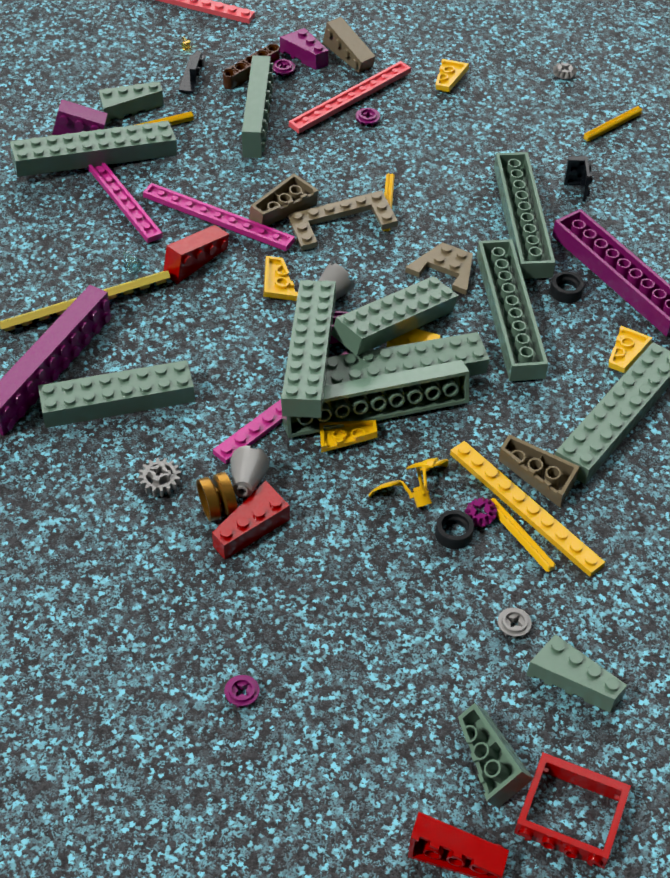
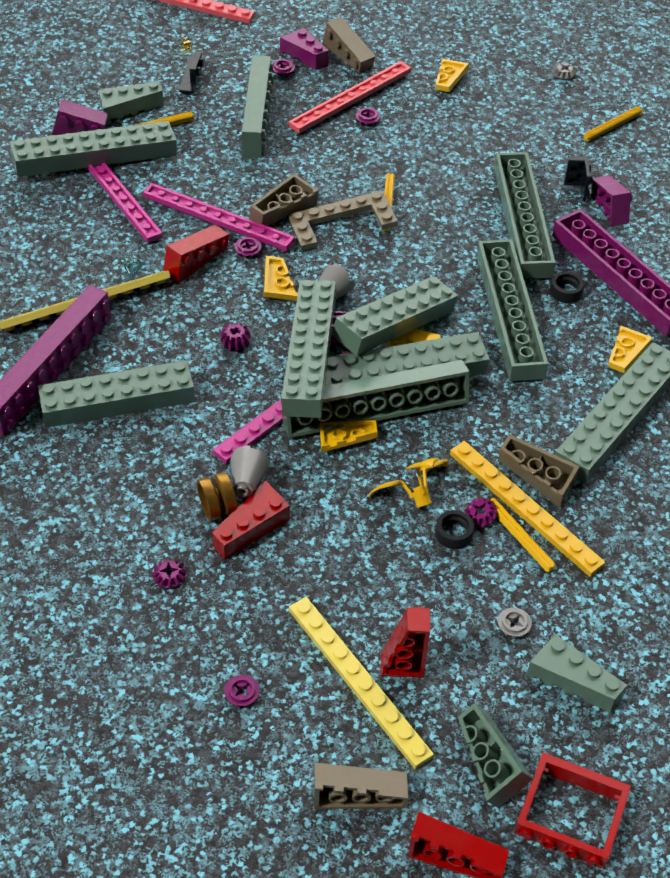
light grey gear [138,458,181,497] -> none
reddish brown beam [223,44,280,89] -> none
dark tan wing [405,242,473,295] -> none
none -> magenta gear [153,558,186,588]
none -> magenta gear [220,322,251,353]
none -> magenta gear [235,237,262,258]
none -> light yellow plate [289,597,434,770]
none -> dark tan wedge [314,763,408,809]
none -> red wedge [381,607,430,678]
none -> magenta wedge [591,175,632,226]

